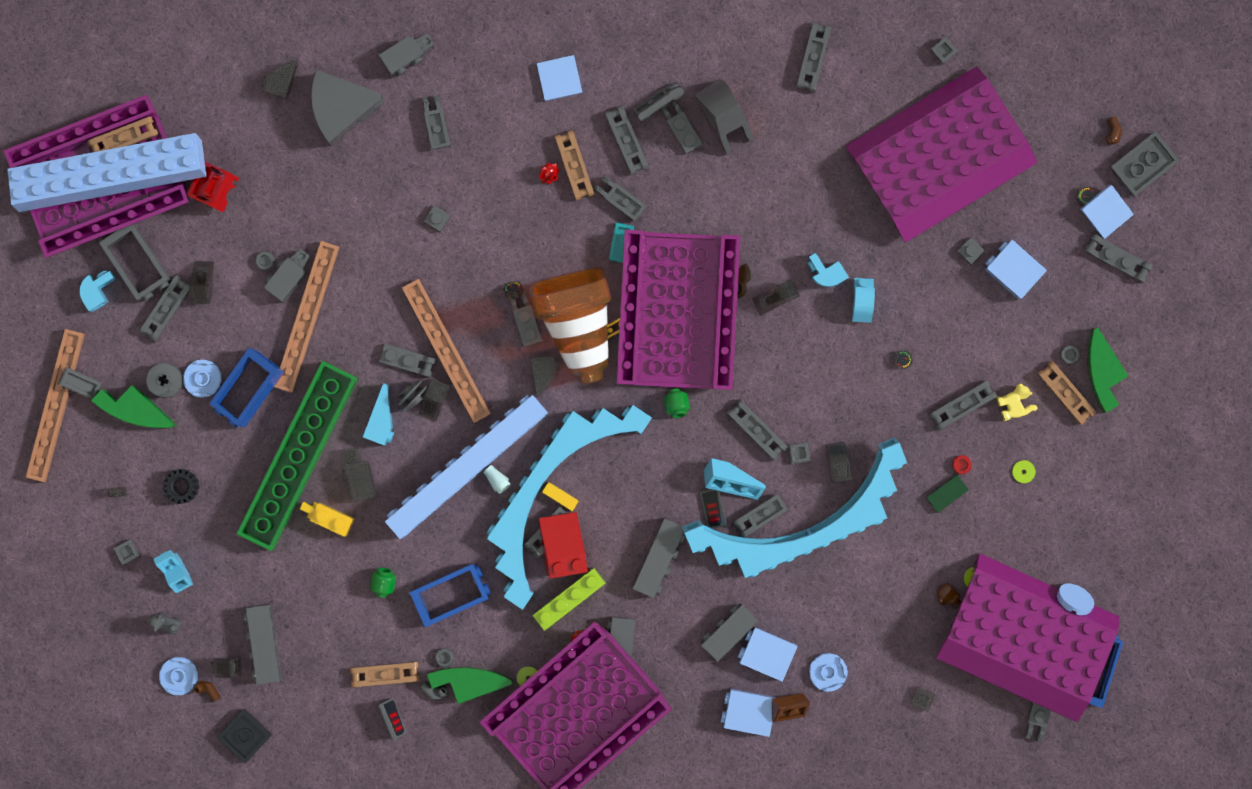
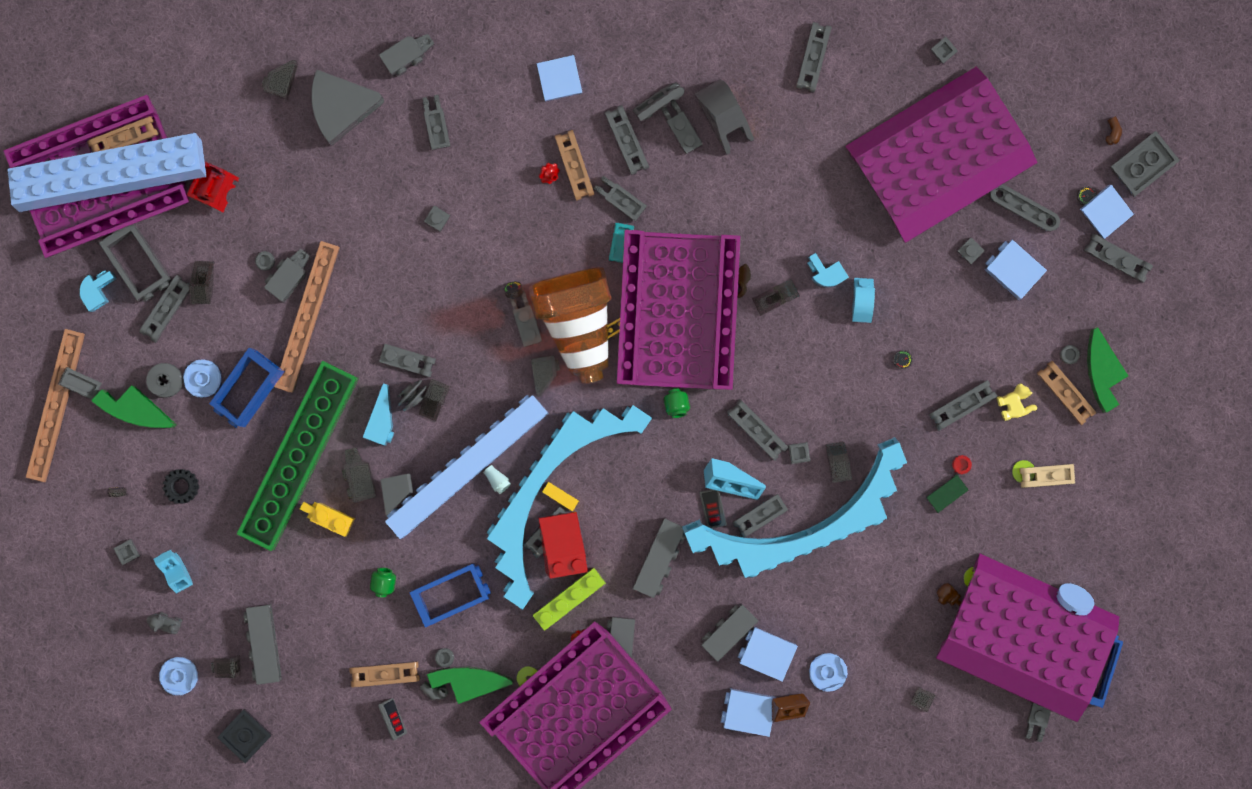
reddish brown arm [193,681,221,702] -> none
nougat plate [402,279,491,423] -> none
none -> dark grey slope [381,474,413,516]
none -> dark grey plate [989,184,1060,232]
none -> tan plate [1020,464,1075,487]

